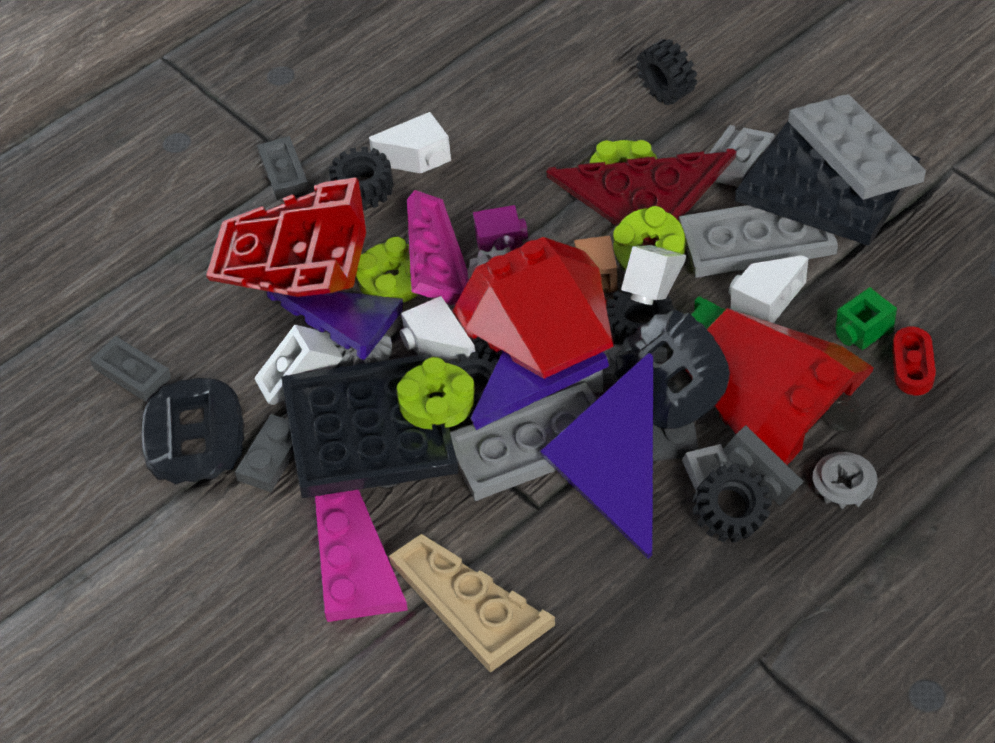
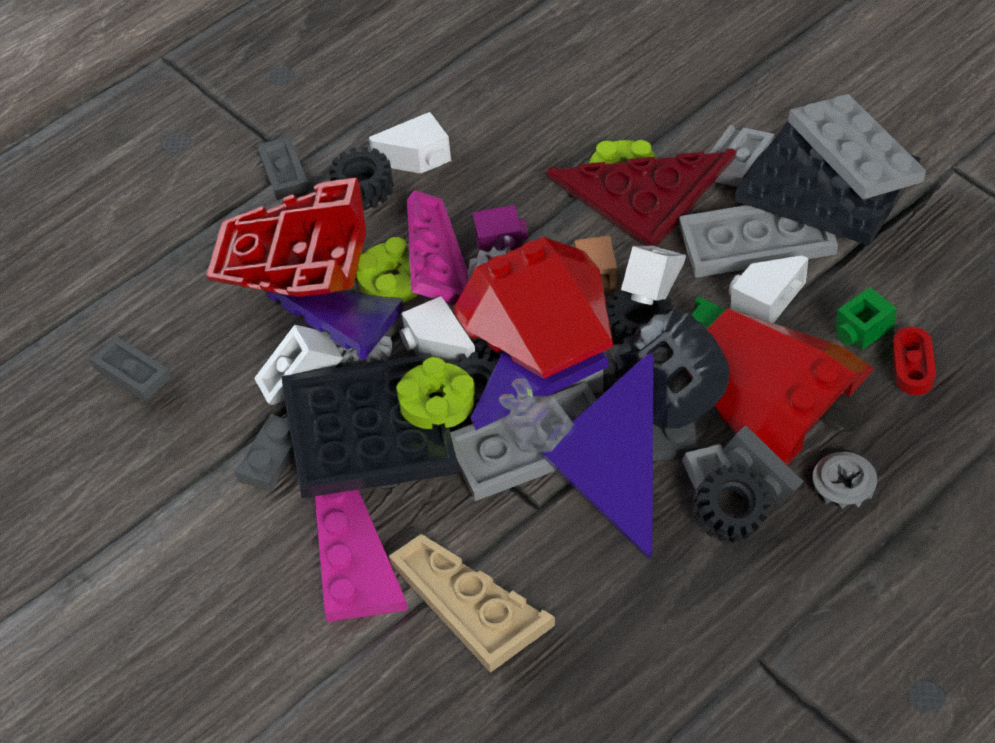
black piece [142,378,245,485] -> none
lime plate [613,206,686,272] -> none
black tyre [636,38,698,105] -> none
none -> clear brick [498,378,574,452]

